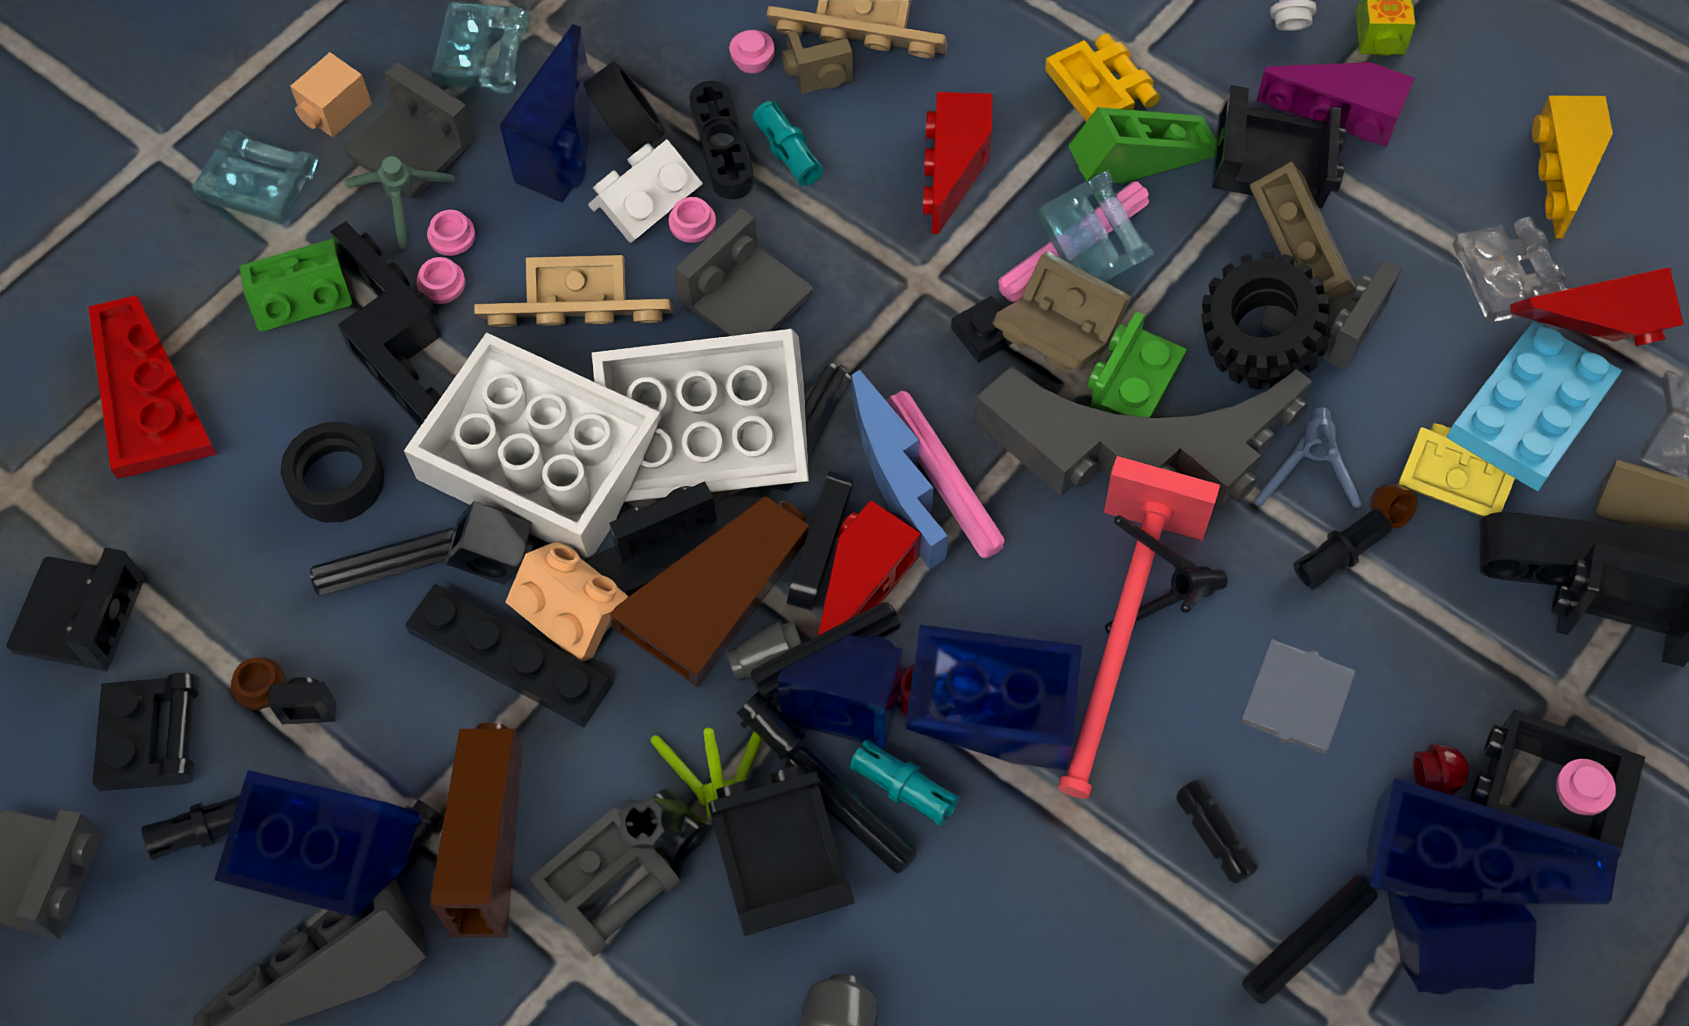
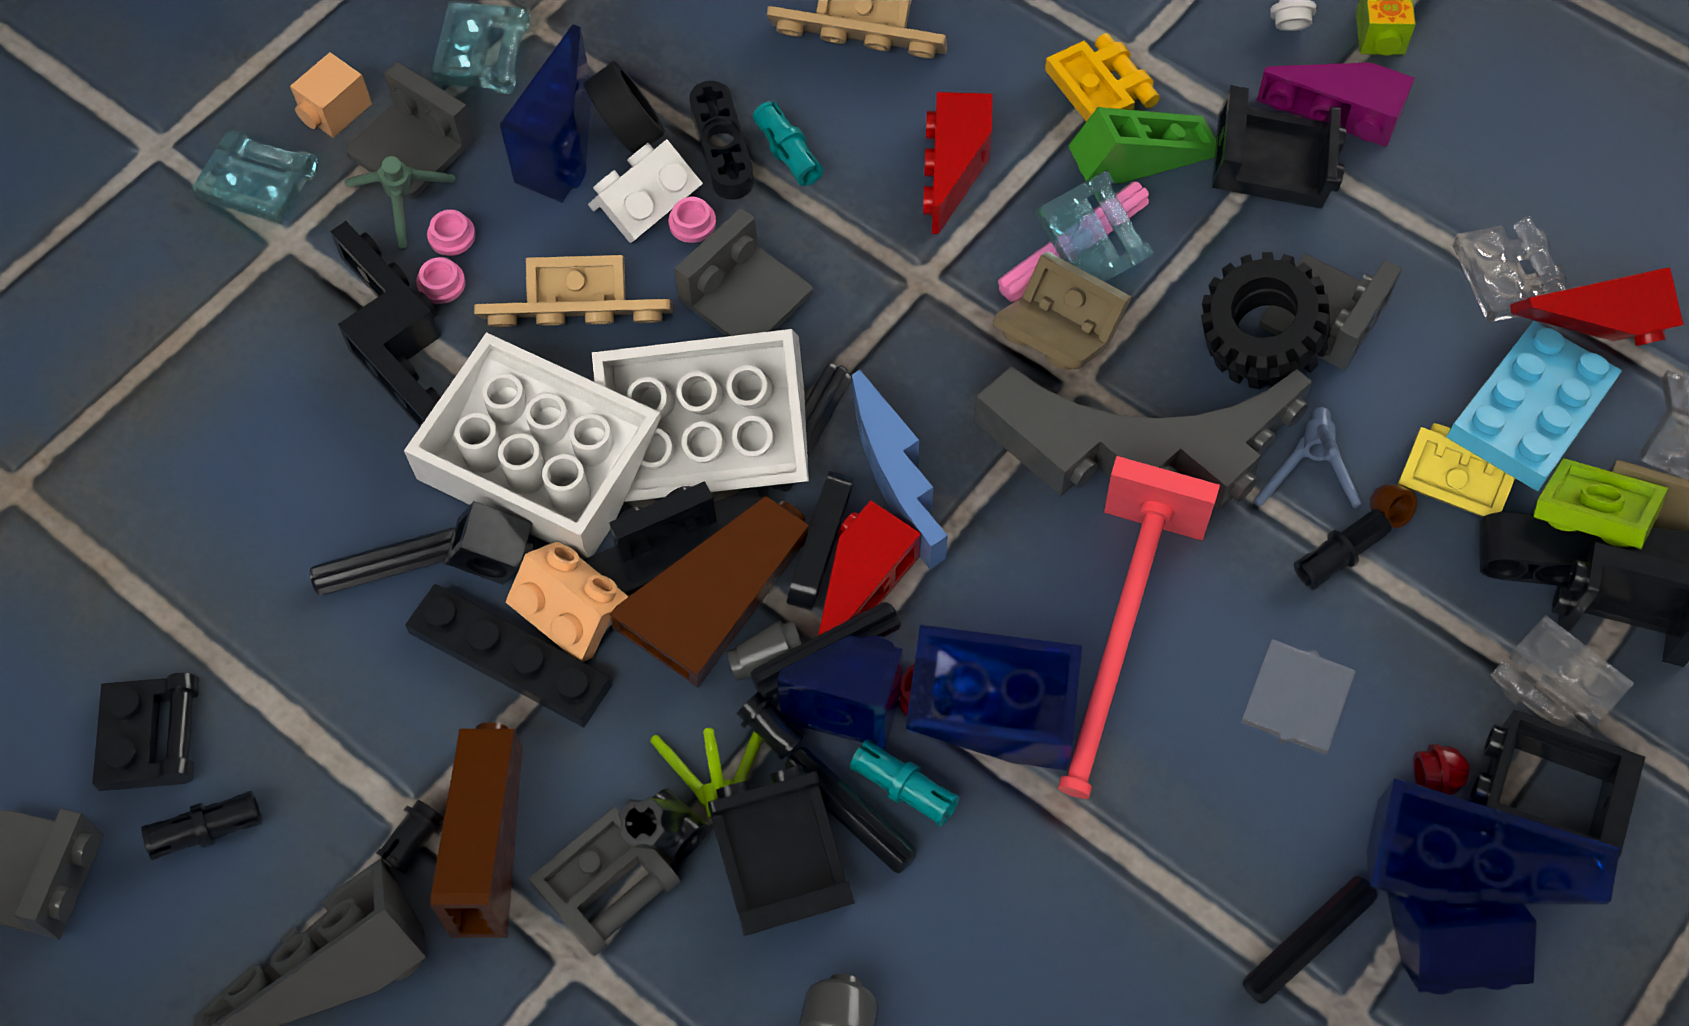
black bracket [6,547,145,671] -> none
red wing [88,295,217,479] -> none
clear blue slope [214,770,421,917] -> none
reddish brown plate [231,657,286,710] -> none
bright green bracket [240,239,352,331] -> none
black plate [268,677,337,725] -> none
black tyre [280,422,384,523] -> none
bright pink plate [730,30,775,73] -> none
dark tan bracket [781,30,853,94] -> none
bright pink axle [886,391,1005,559] -> none
black plate [951,296,1013,363] -> none
bright green bracket [1087,311,1187,418] -> none
black plant [1105,515,1228,633] -> none
black axle [1176,779,1258,883] -> none
dark tan slope [1250,161,1356,299] -> none
yellow slope [1532,96,1613,239] -> none
bright pink plate [1556,759,1616,815] -> none
none -> clear plate [1490,615,1634,736]
none -> lime plate [1533,458,1668,549]

